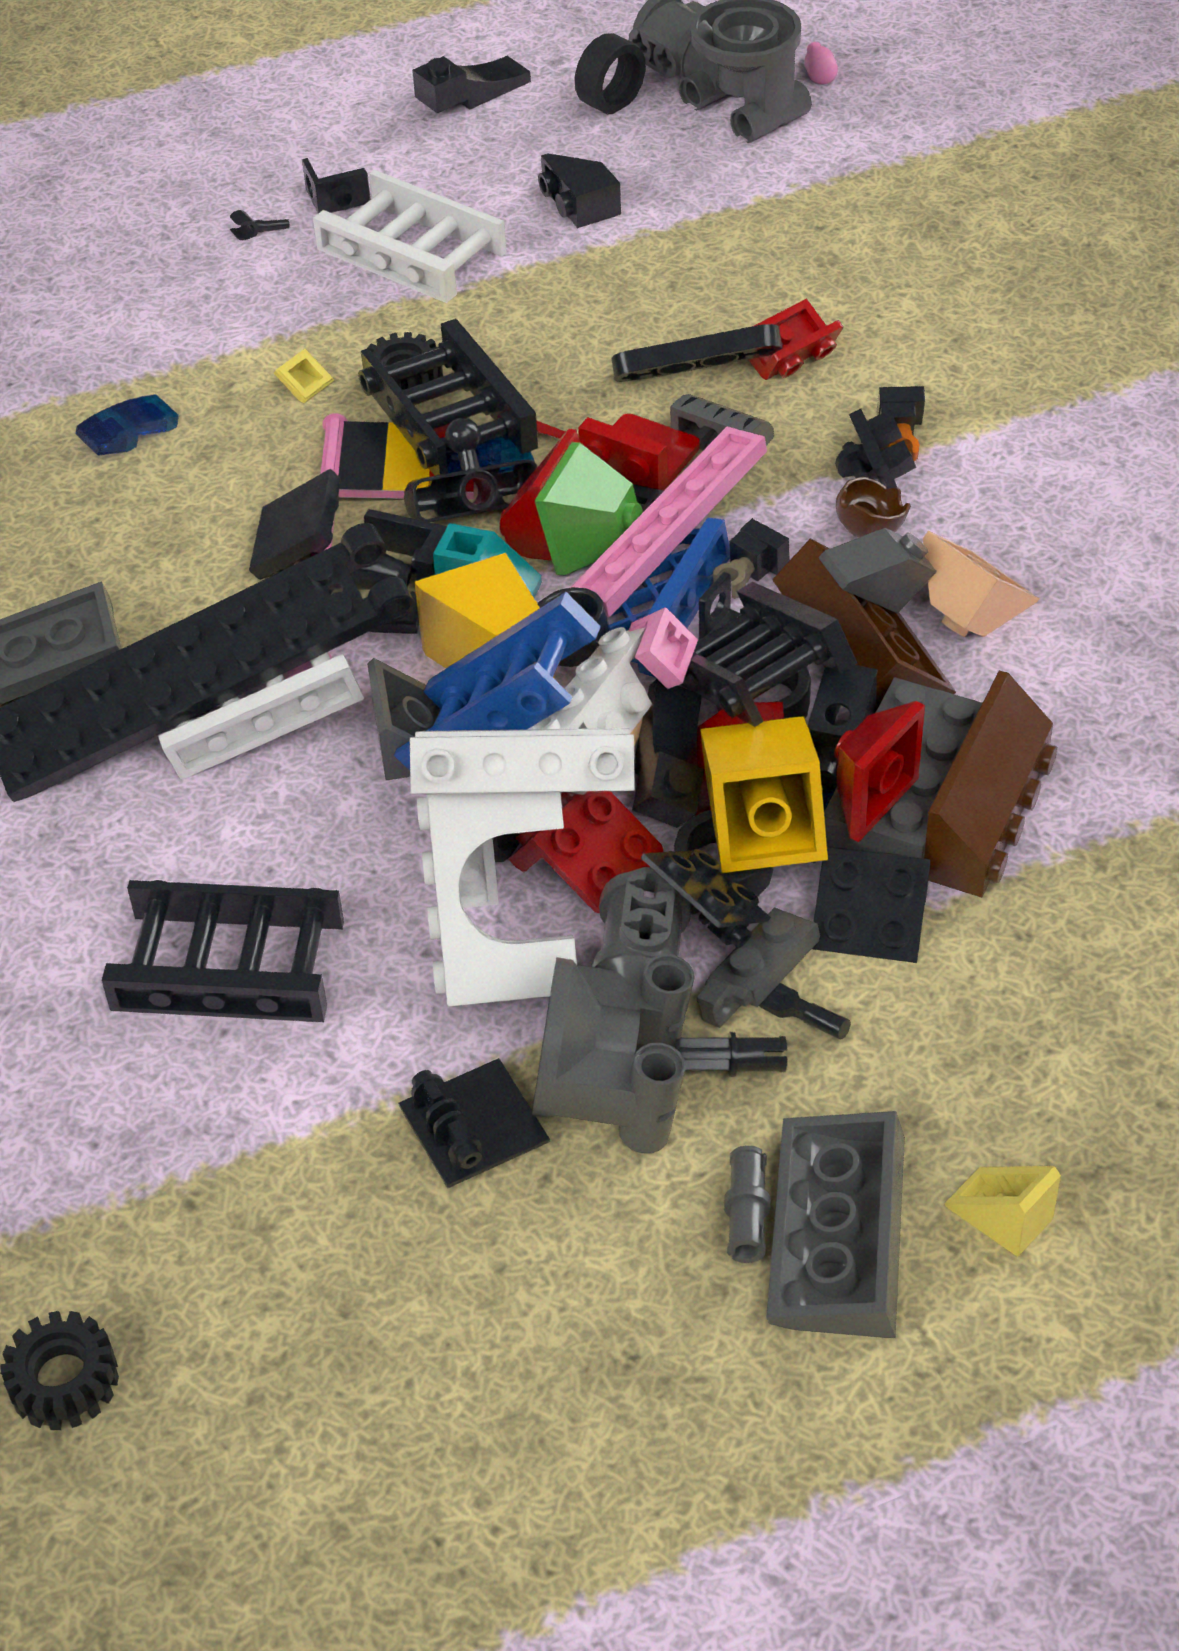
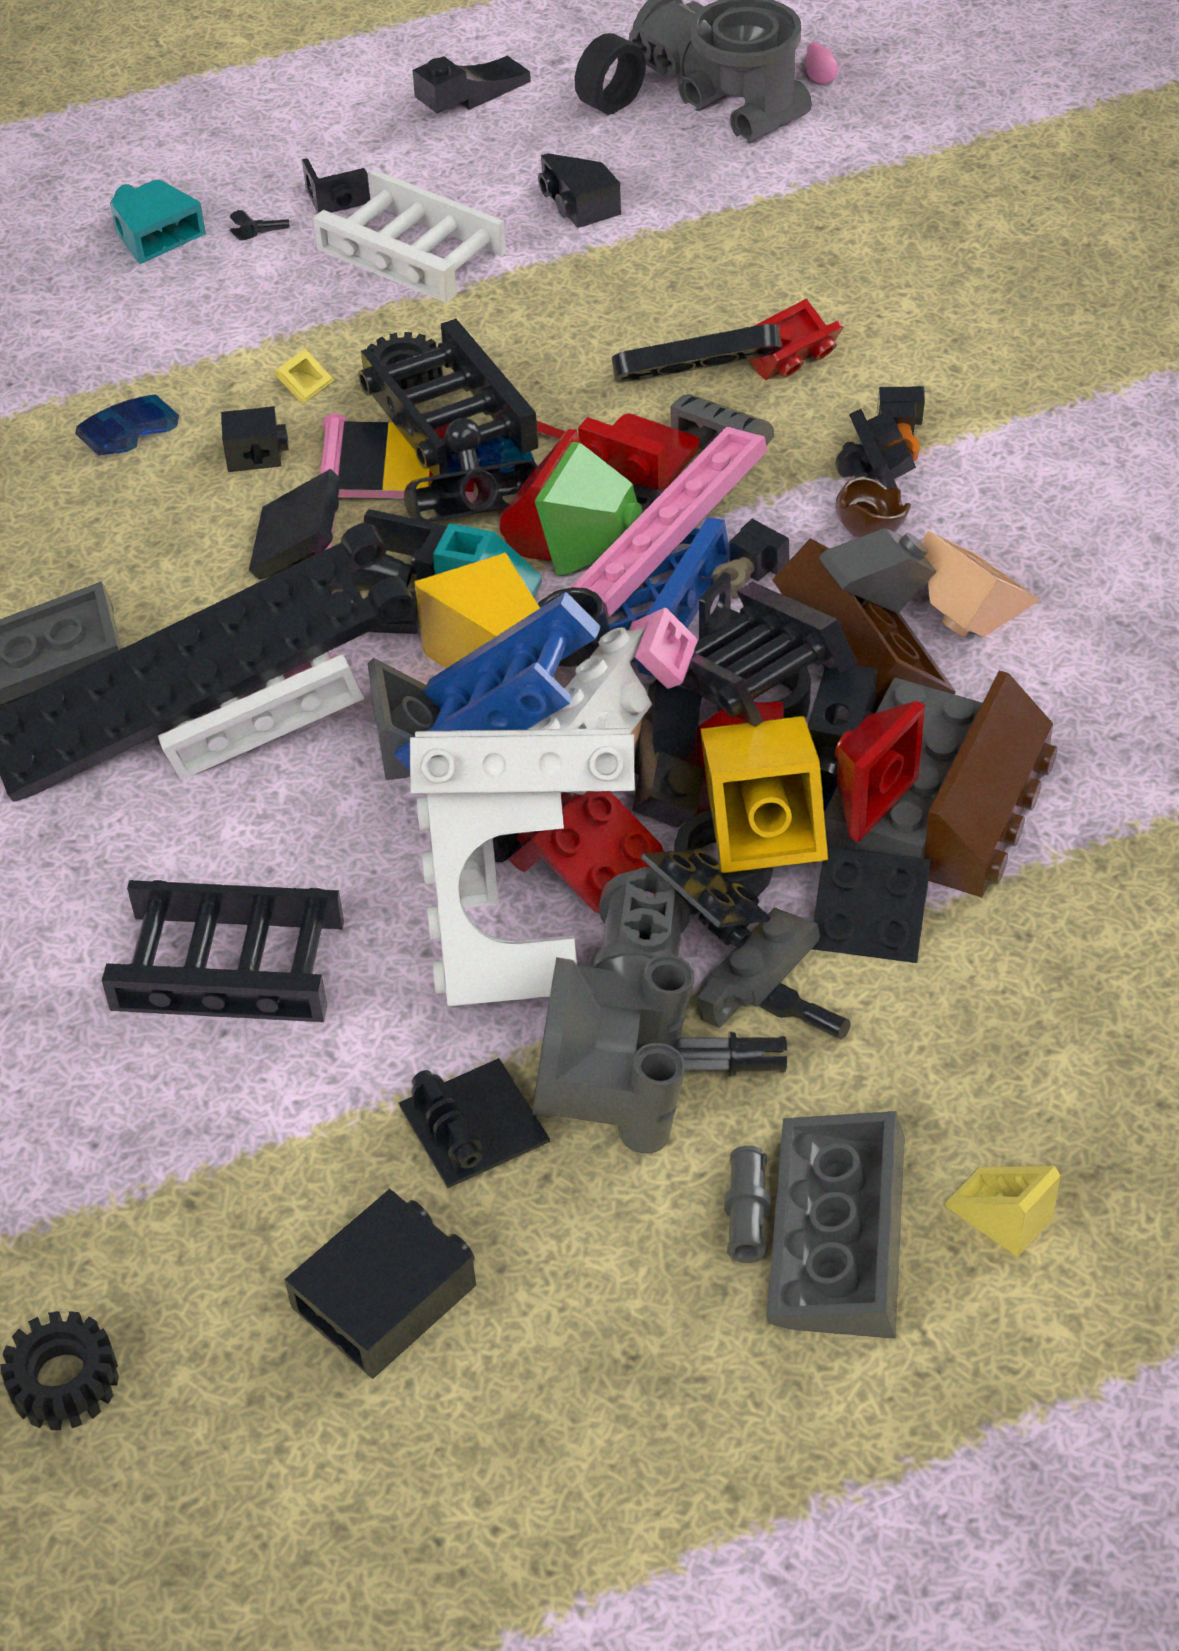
none -> teal torso [110,180,206,264]
none -> black brick [221,406,289,472]
none -> black brick [284,1188,477,1379]

